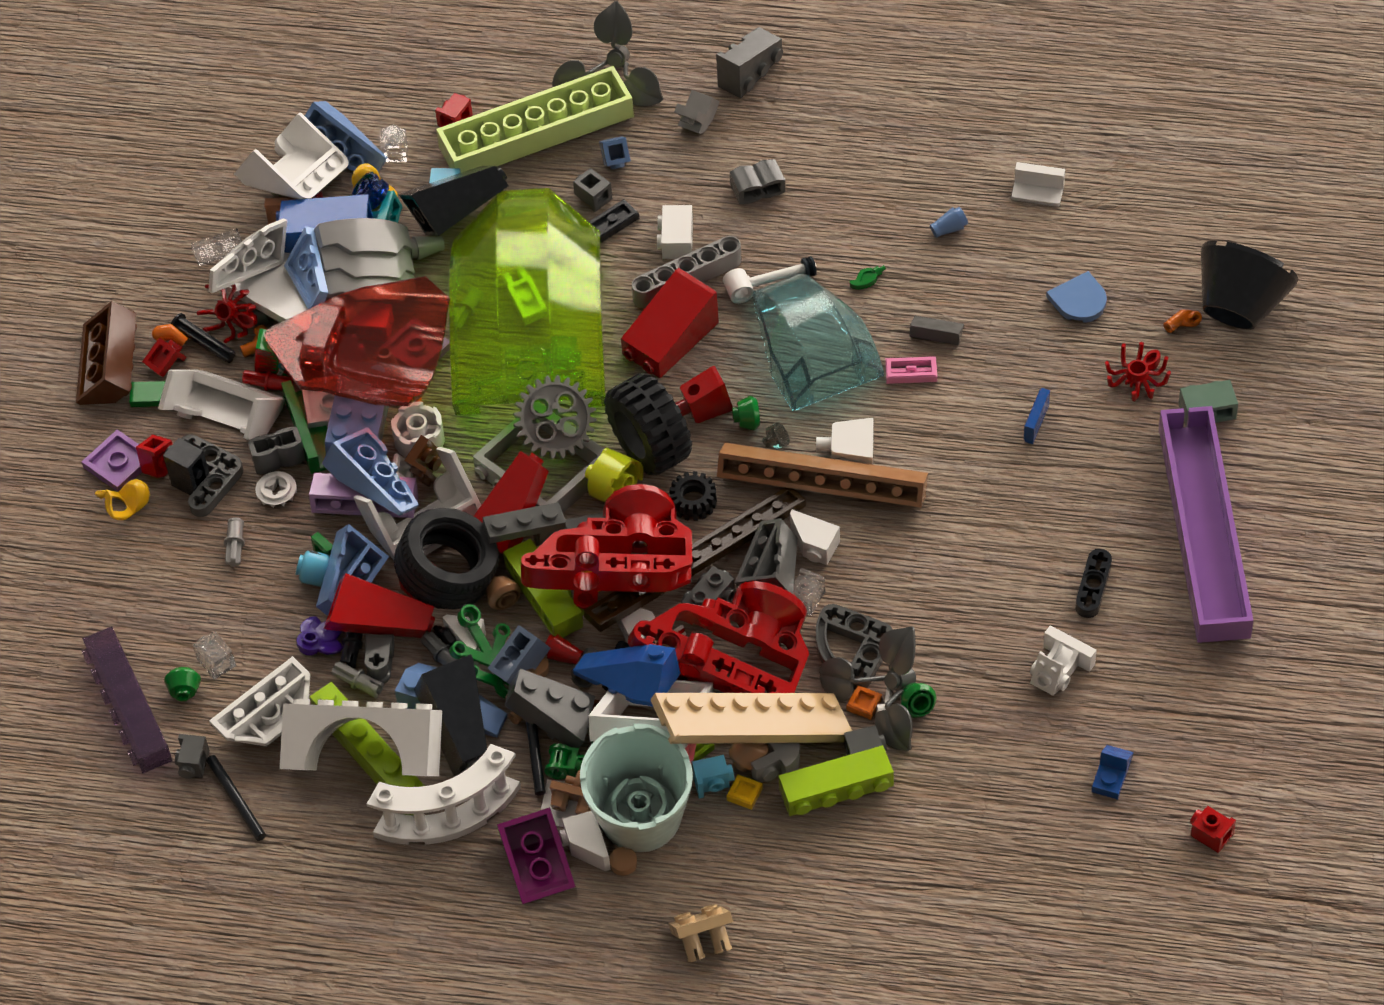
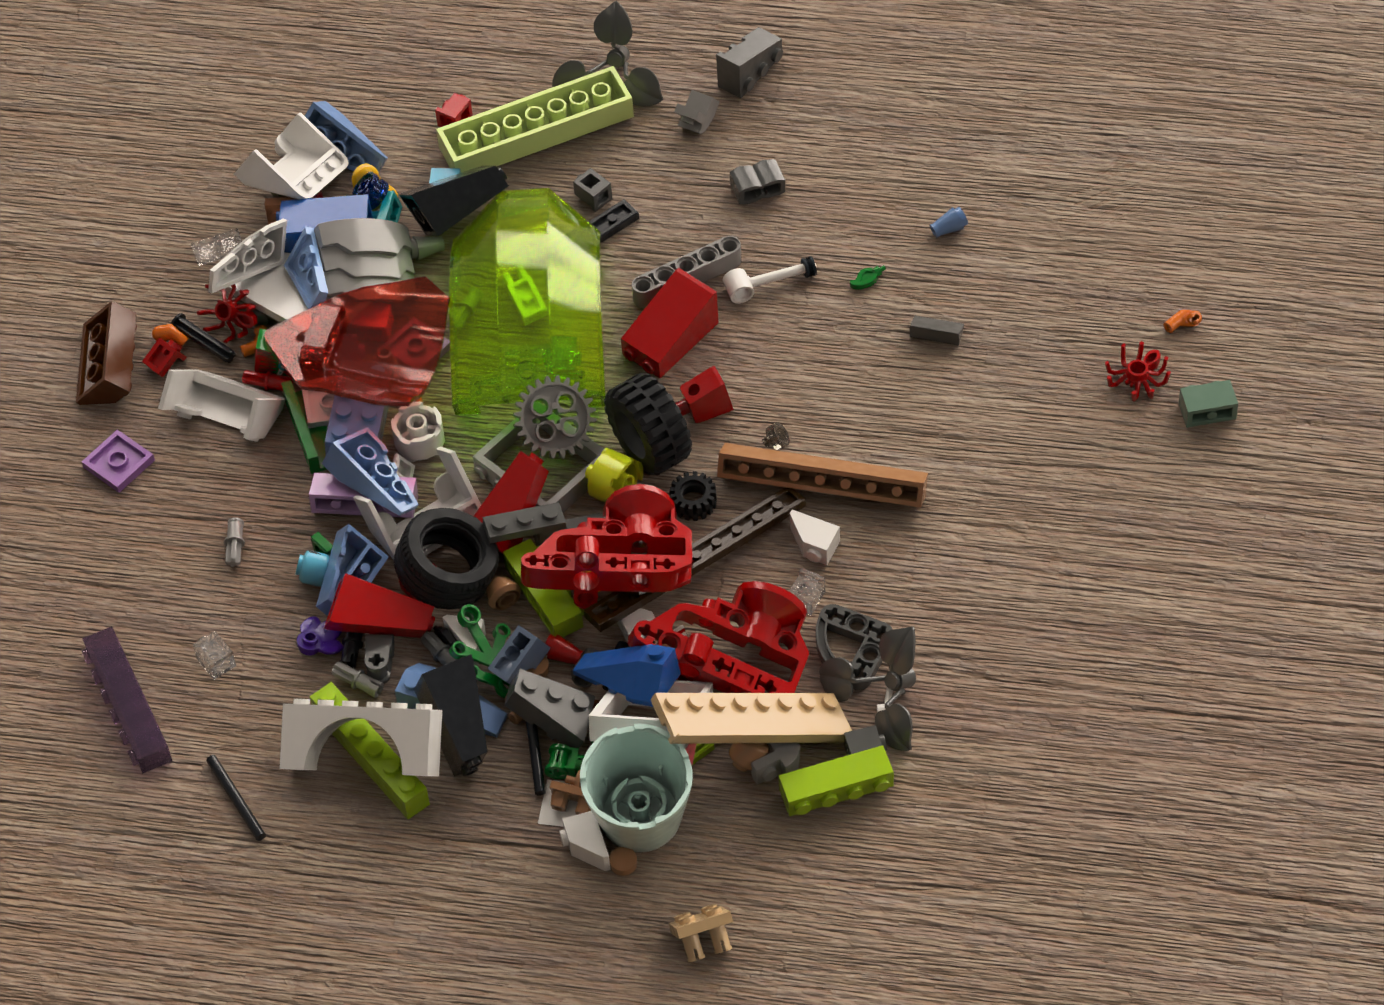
yellow piece [95,479,150,520] -> none
green tile [129,381,165,407] -> none
red brick [136,435,173,478] -> none
black brick [163,438,209,495] -> none
green cone [164,667,201,701] -> none
dark grey brick [175,734,210,779] -> none
dark grey beam [181,434,243,517] -> none
white wedge [209,656,310,747] -> none
dark grey brick [248,427,306,474] -> none
white gear [255,471,297,508] -> none
white fence [366,744,521,845] -> none
clear brick [380,125,409,162] -> none
reddish brown bracket [404,435,442,487] -> none
magenta slope [497,807,576,904] -> none
medium blue brick [599,136,631,169] -> none
white brick [657,205,693,259] -> none
dark grey brick [681,566,736,629] -> none
medium azure brick [692,755,735,798] -> none
yellow tile [726,774,763,810] -> none
green cone [732,396,760,431] -> none
dark grey wedge [734,518,798,594] -> none
clear light blue windscreen [752,273,884,411] -> none
white torso [816,418,874,465] -> none
orange tile [846,685,882,720] -> none
bright pink tile [885,357,937,384] -> none
green cone [901,683,937,718] -> none
white panel [1011,162,1065,207] -> none
blue tile [1024,388,1050,444] -> none
white tile [1030,625,1096,695] -> none
medium blue tile [1046,271,1107,323] -> none
black beam [1075,549,1112,618] -> none
blue slope [1091,745,1134,800] -> none
medium lavender piece [1159,406,1253,643] -> none
red brick [1190,805,1236,853] -> none
black cone [1201,240,1298,330] -> none

